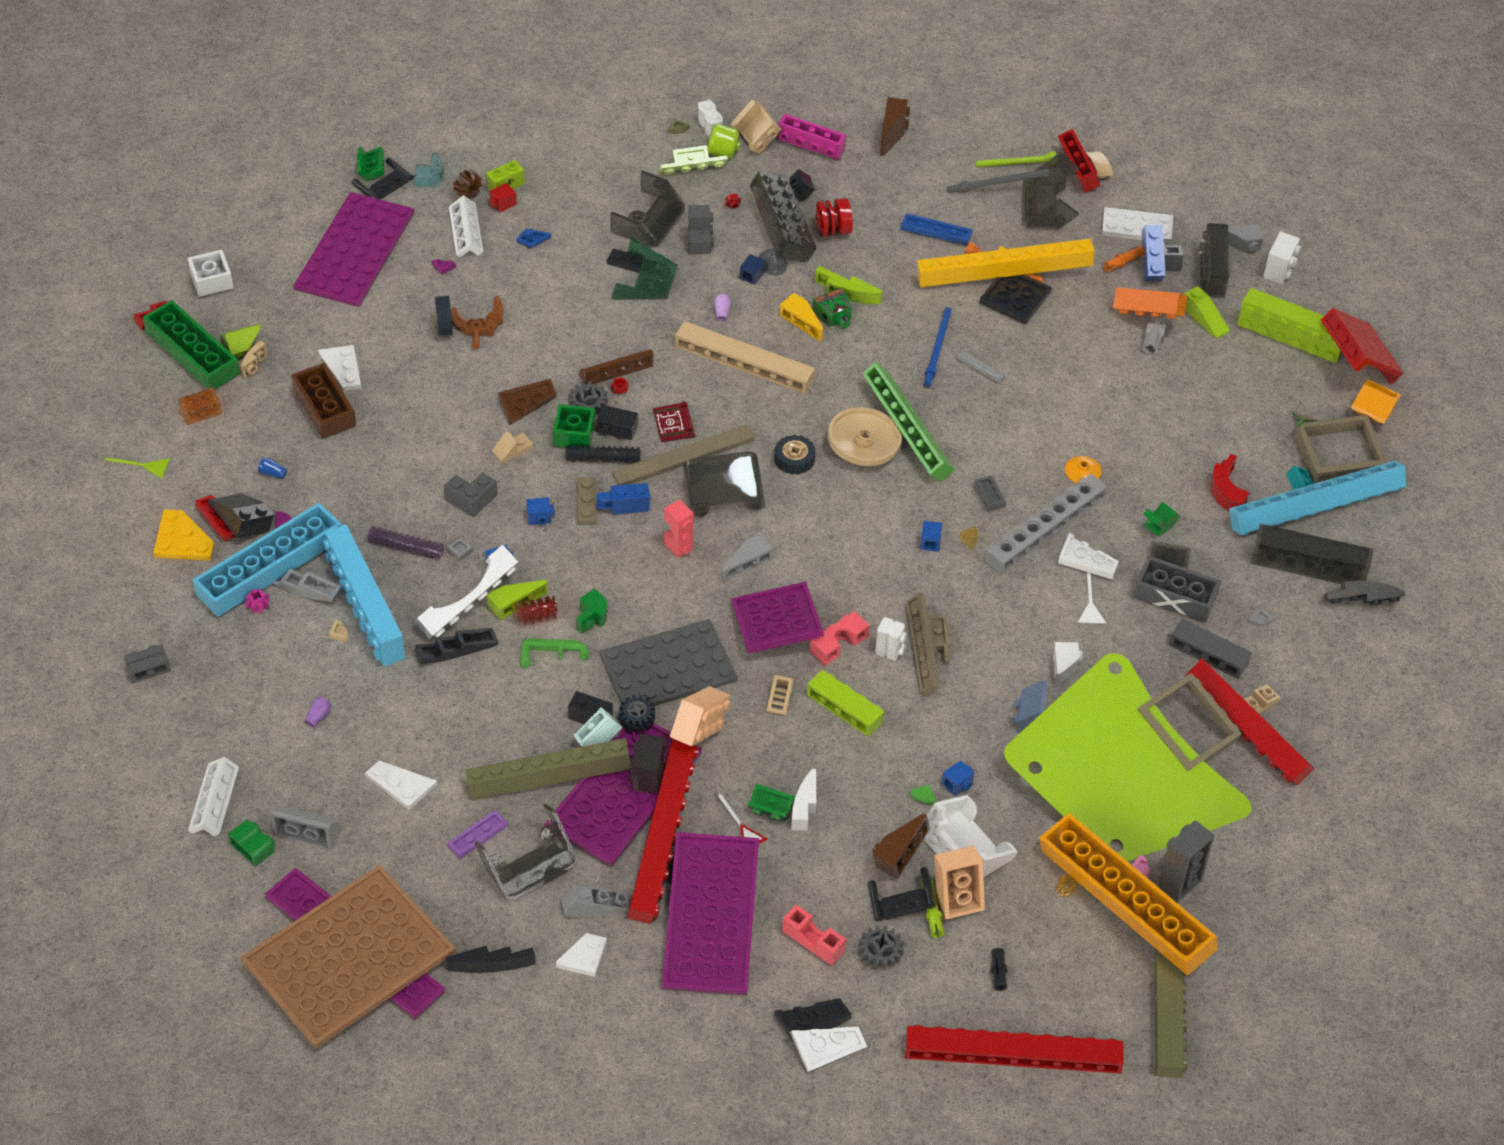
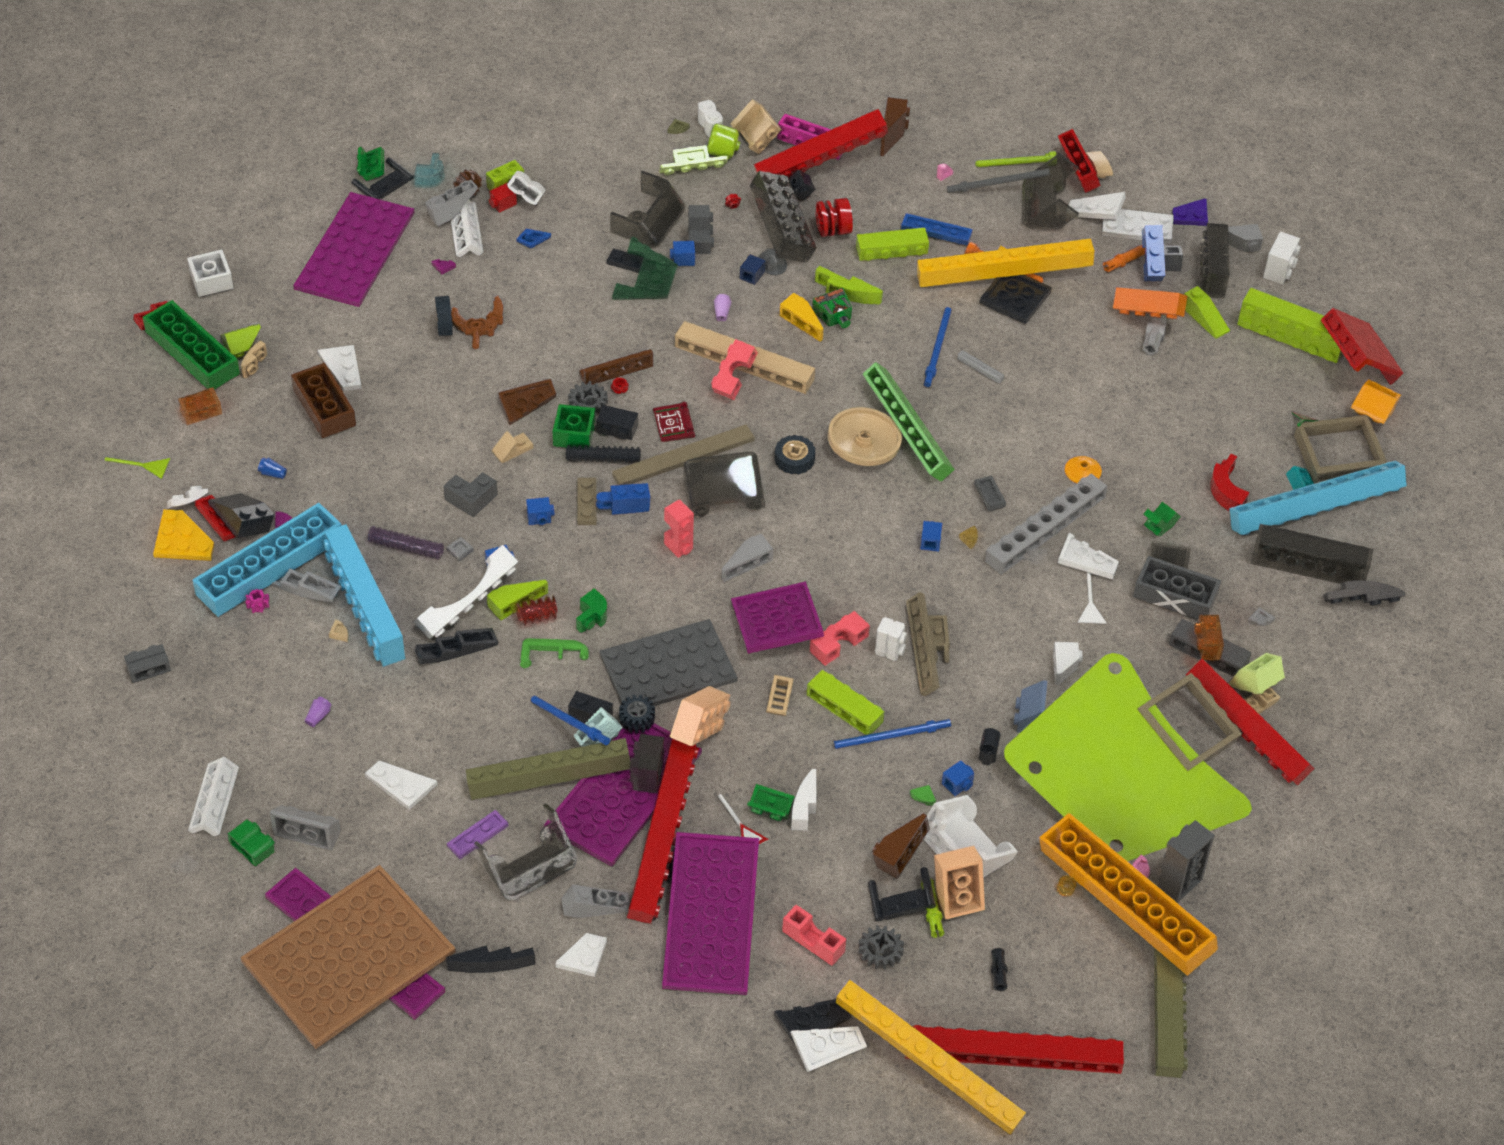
none -> white slope [167,486,208,509]
none -> light grey slope [425,180,478,226]
none -> white brick [507,171,545,205]
none -> blue bar [531,695,610,745]
none -> blue brick [670,241,695,266]
none -> coral arch [711,339,758,400]
none -> red brick [754,109,888,188]
none -> blue bar [833,719,951,749]
none -> yellow brick [836,980,1026,1135]
none -> lime brick [856,228,929,261]
none -> bright pink tile [937,164,953,181]
none -> black piece [979,728,1001,766]
none -> white wing [1066,192,1126,220]
none -> dark purple wing [1172,198,1208,226]
none -> clear orange brick [1194,615,1224,660]
none -> yellowish green slope [1229,653,1285,694]

